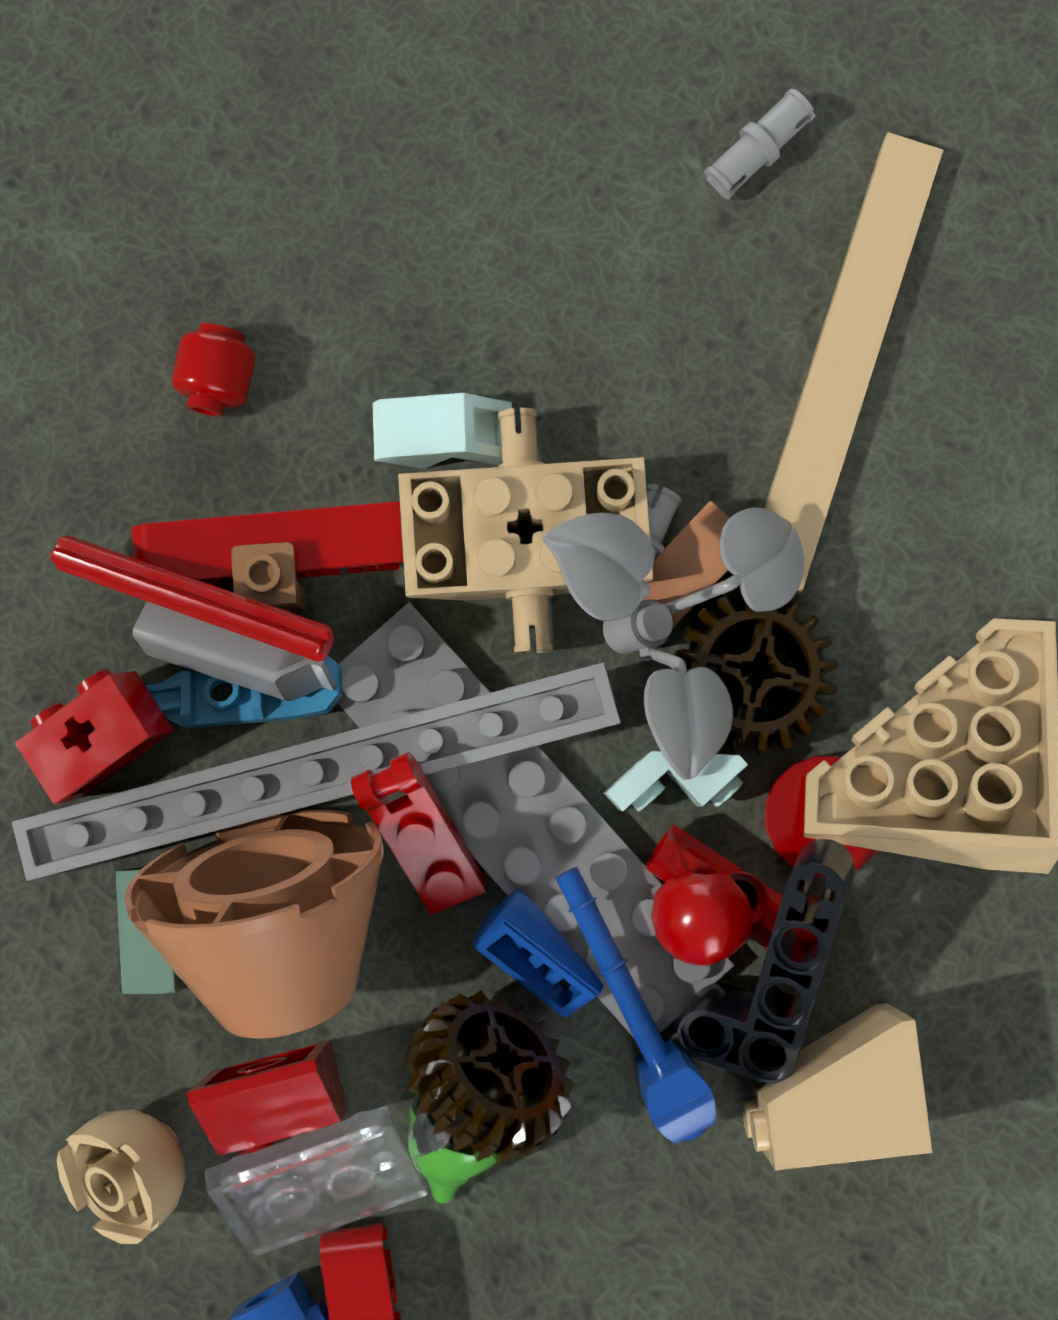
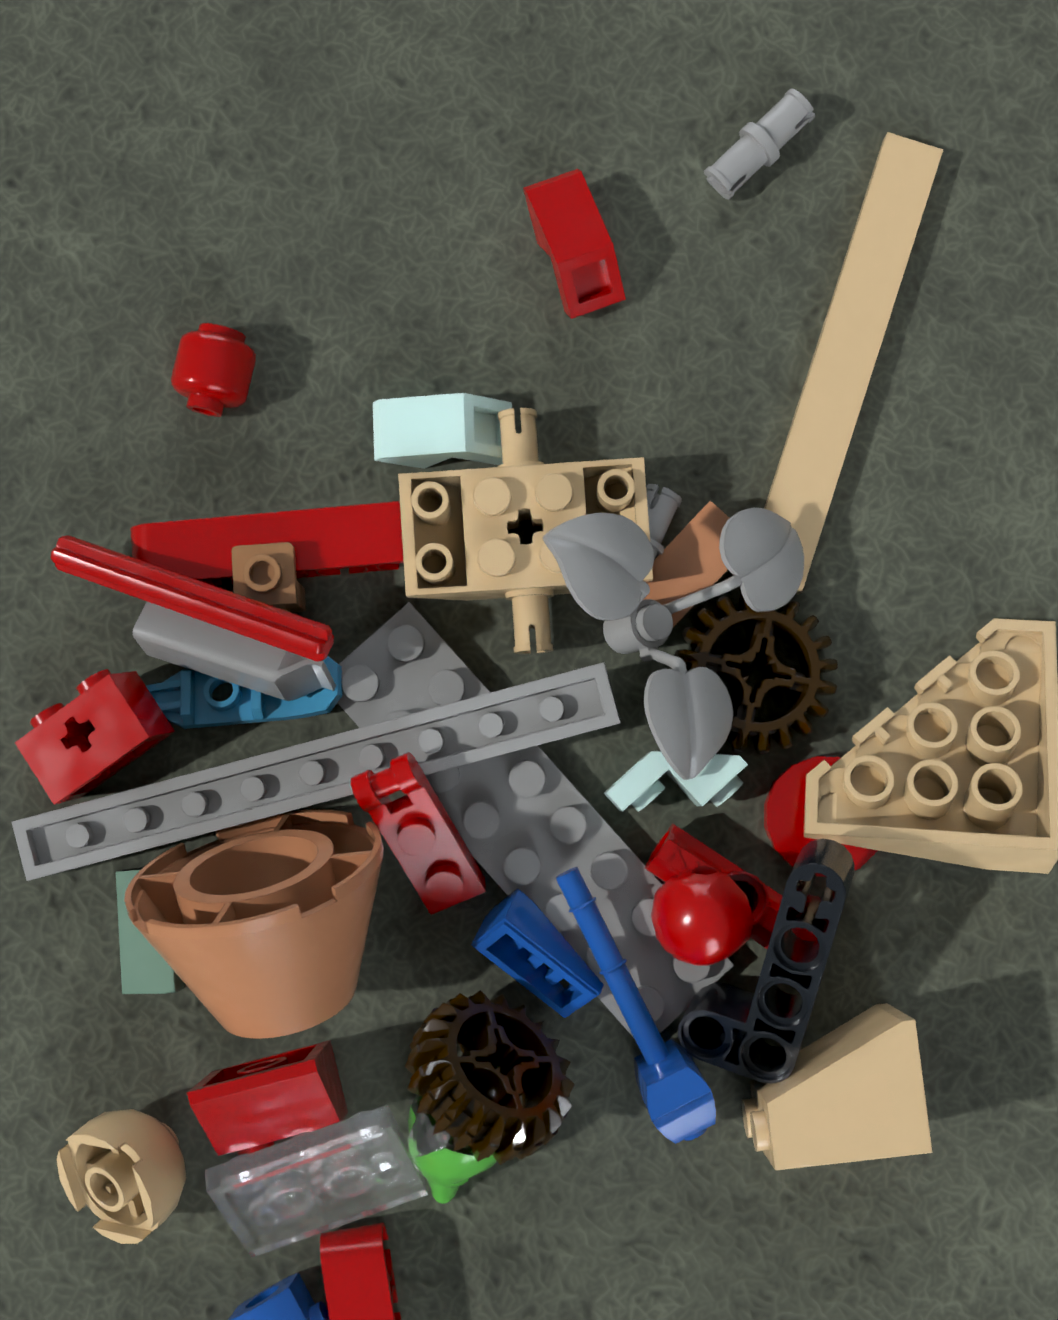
none -> red slope [523,169,626,319]

